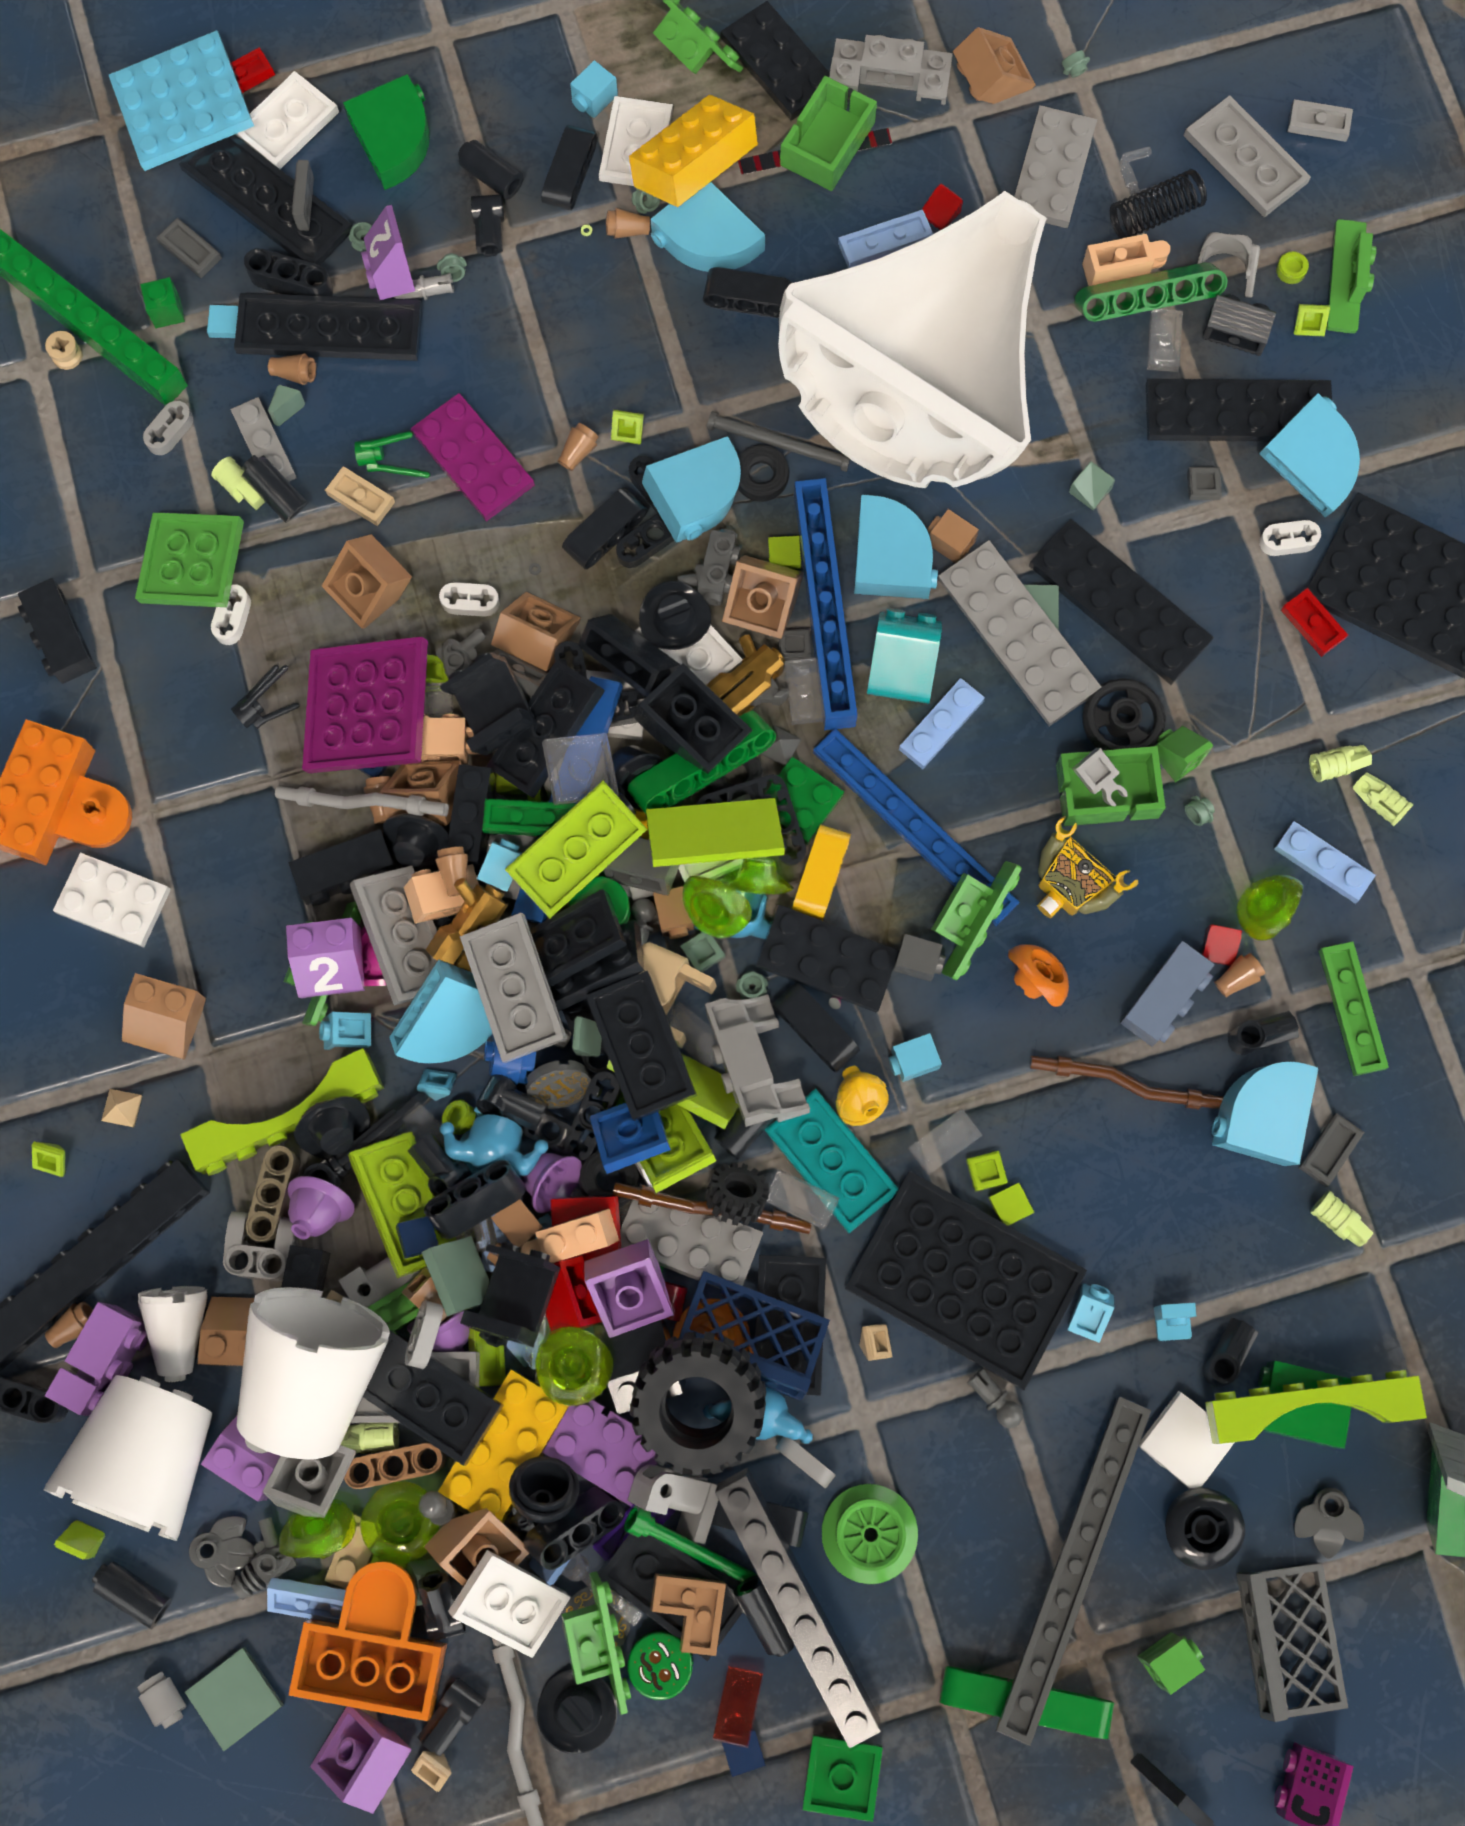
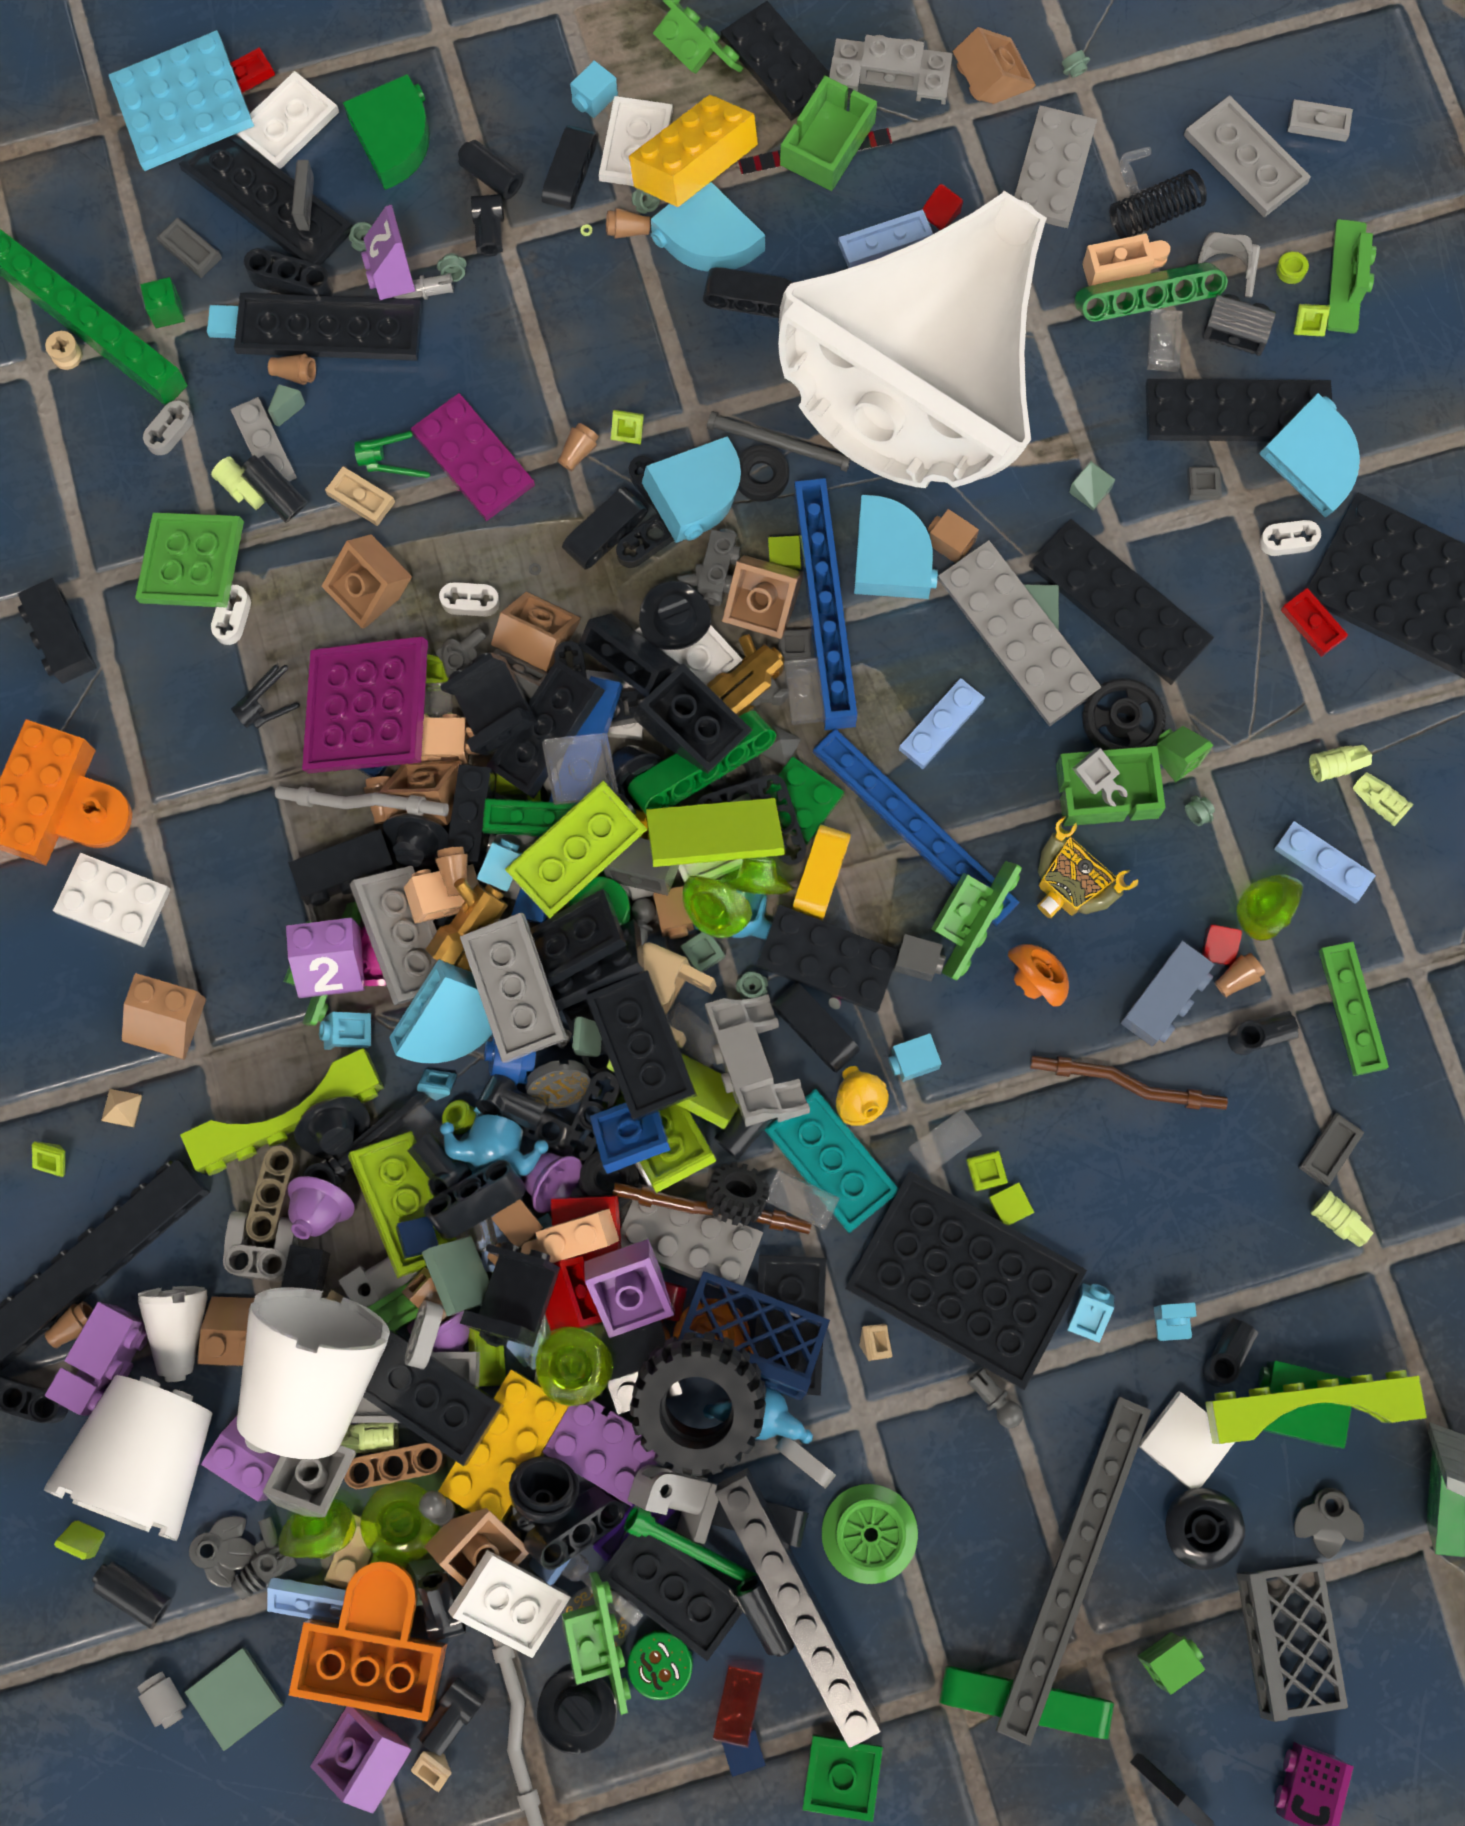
medium nougat plate [650,1573,726,1656] -> none
piece [867,608,942,704] -> none
medium azure brick [1212,1062,1318,1166] -> none

